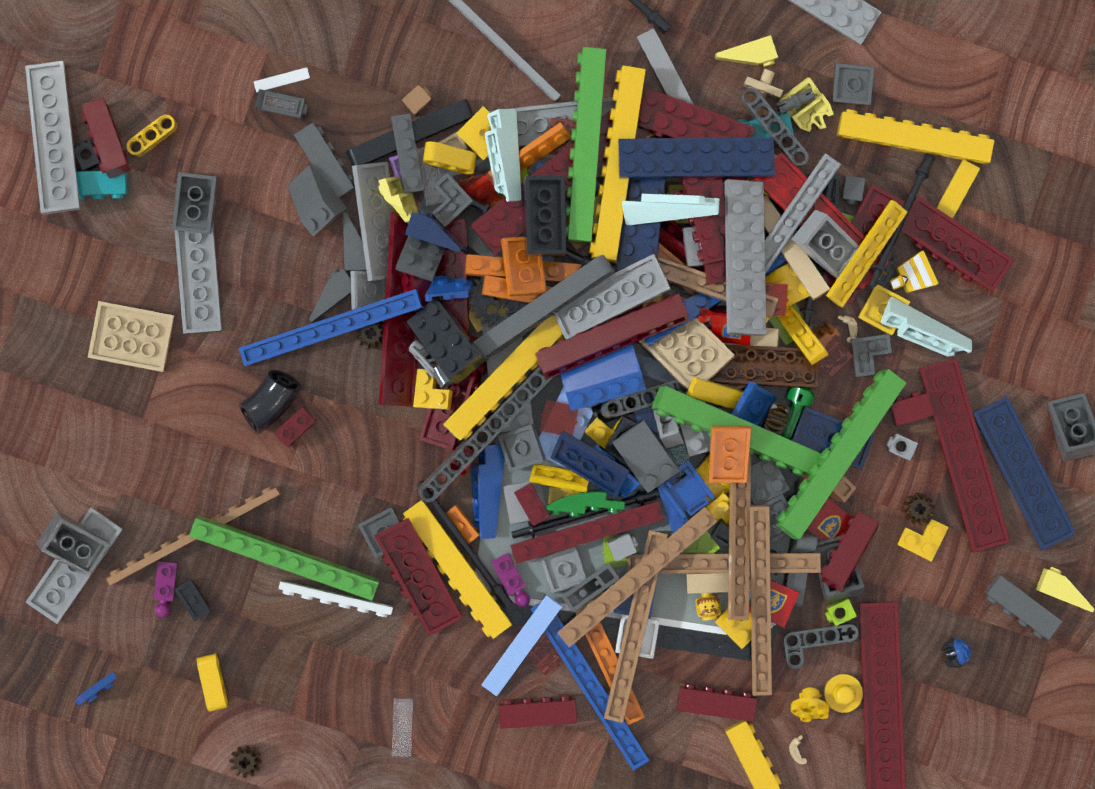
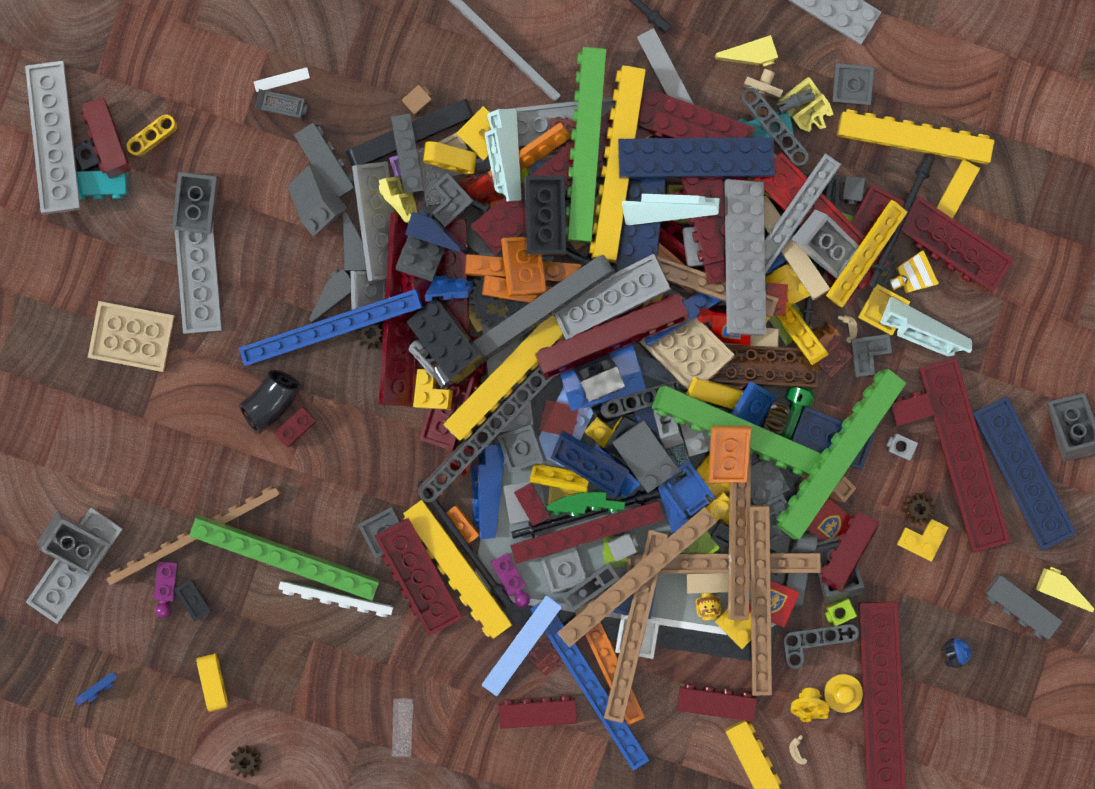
none -> slope [573,353,625,402]

